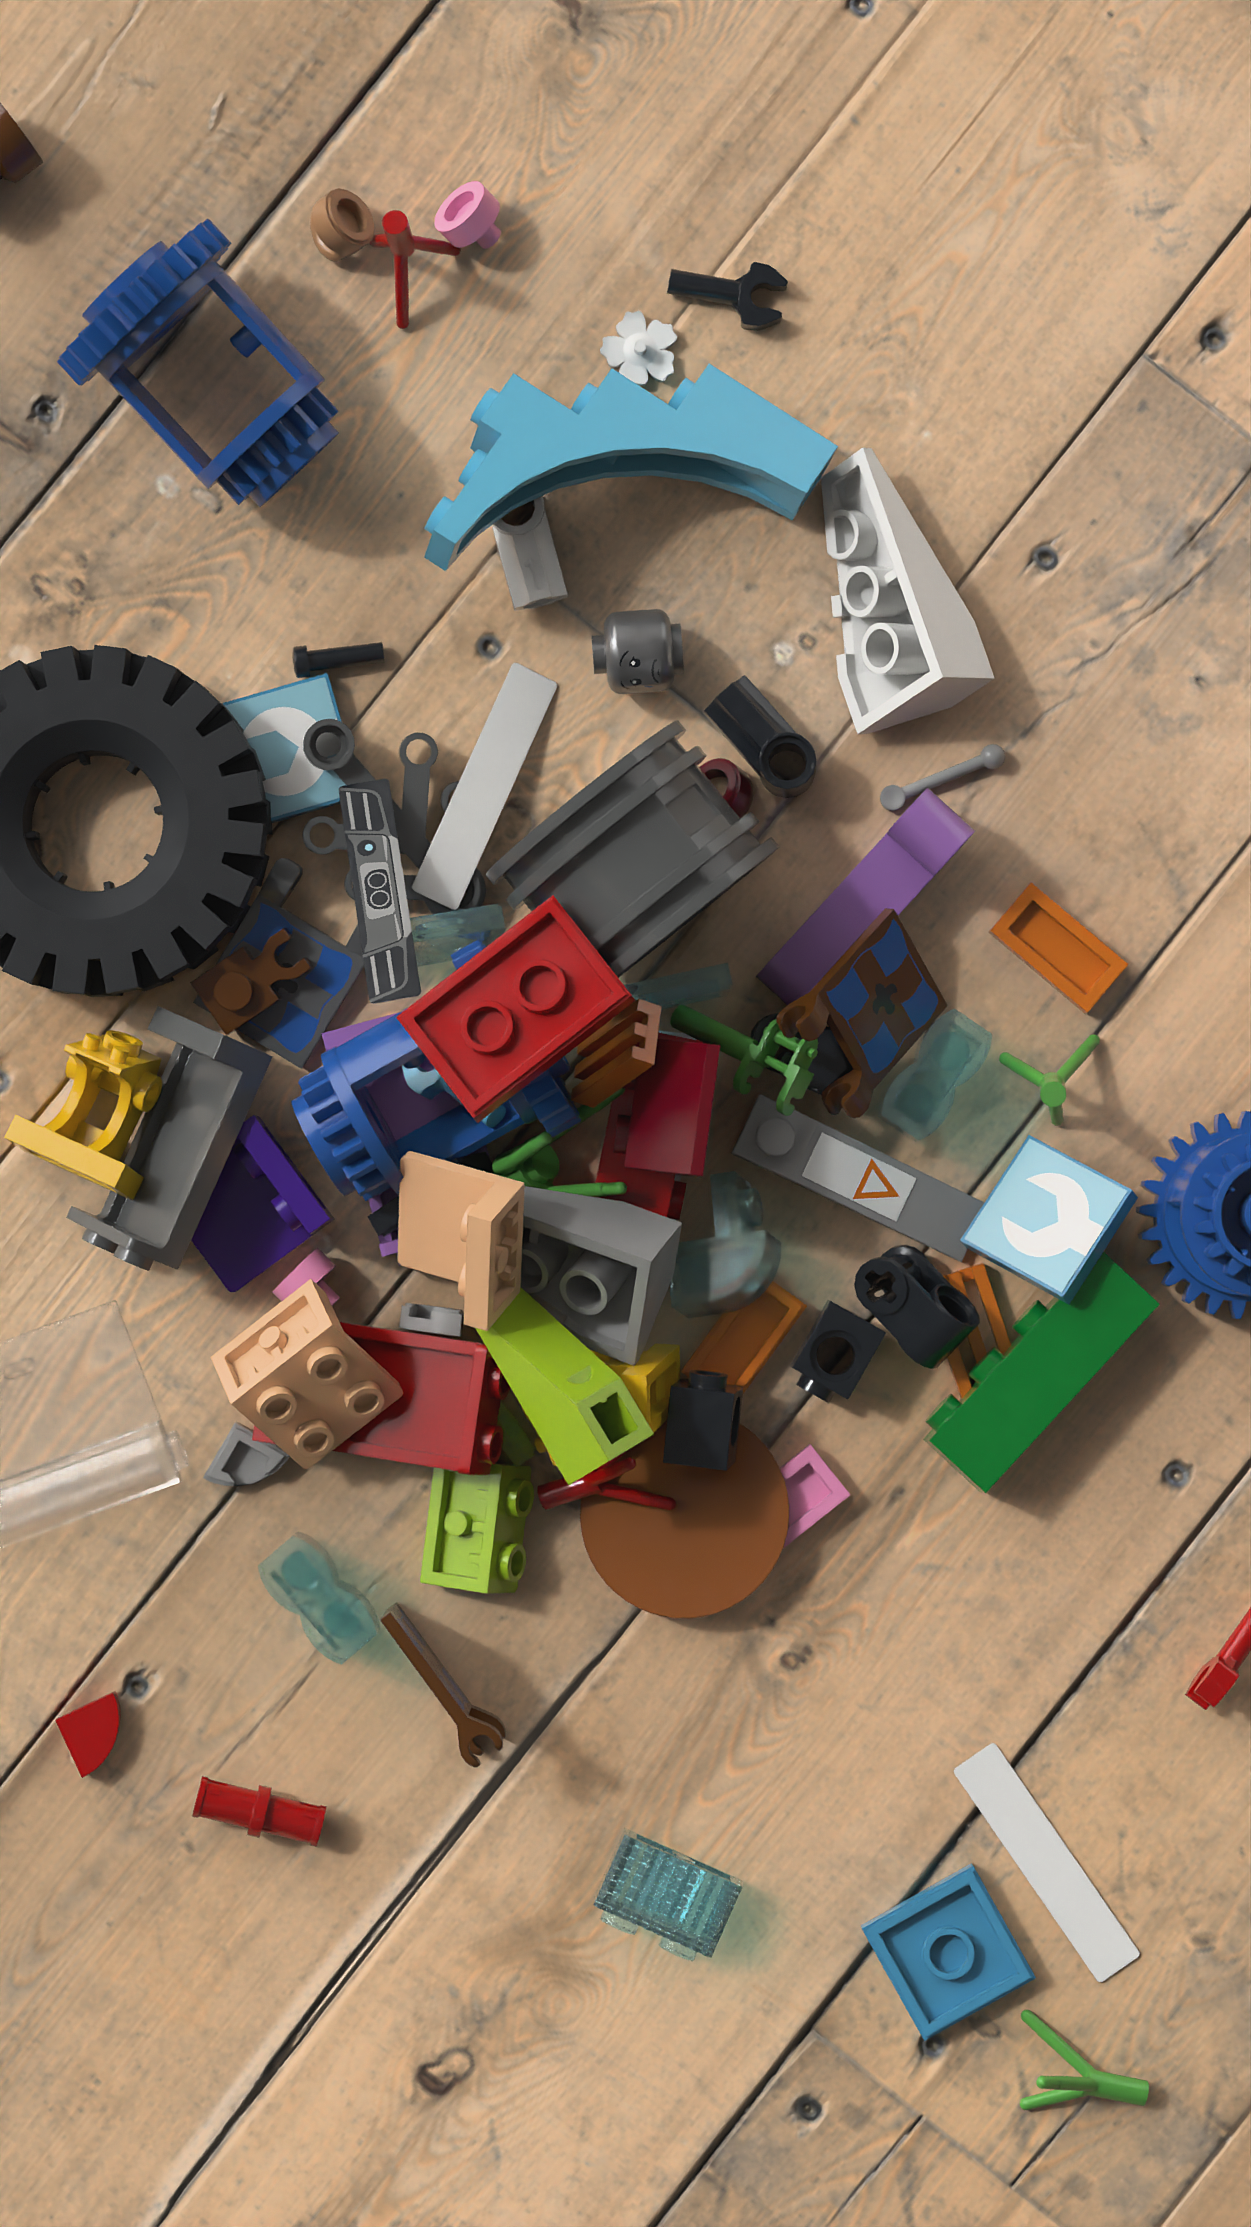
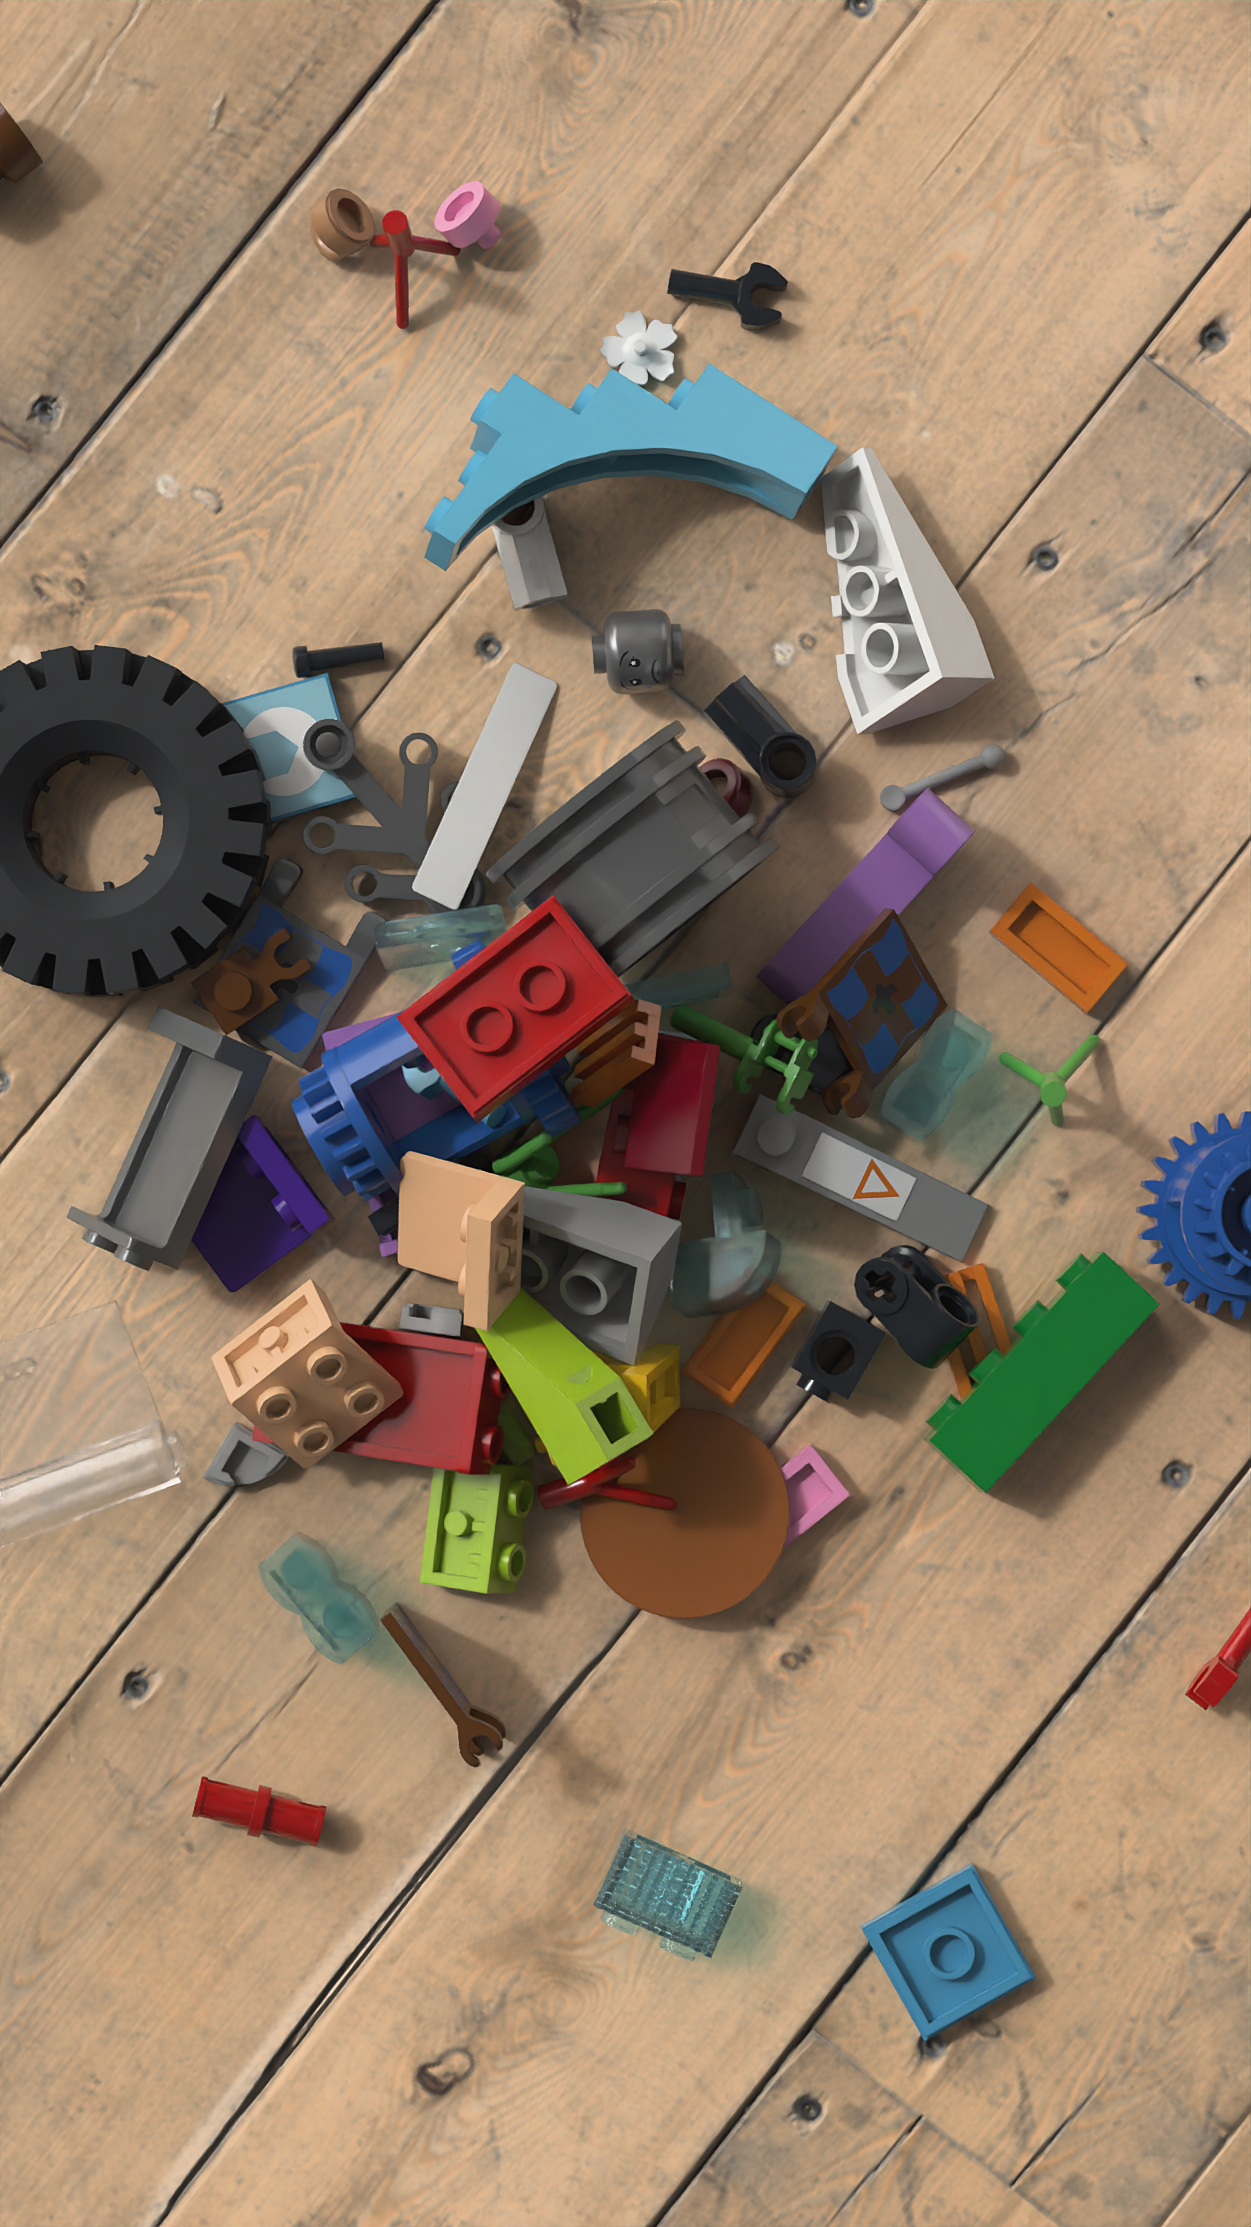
yellow tile [4,1030,162,1201] -> none
red tile [55,1691,121,1778] -> none
blue piece [57,219,339,507] -> none
bright pink tile [272,1248,340,1306] -> none
sticker [339,779,421,1004] -> none
black brick [663,1370,743,1471] -> none
white sticker [954,1743,1140,1982] -> none
tile [960,1135,1138,1305] -> none
bright green plant [1020,2010,1149,2110] -> none

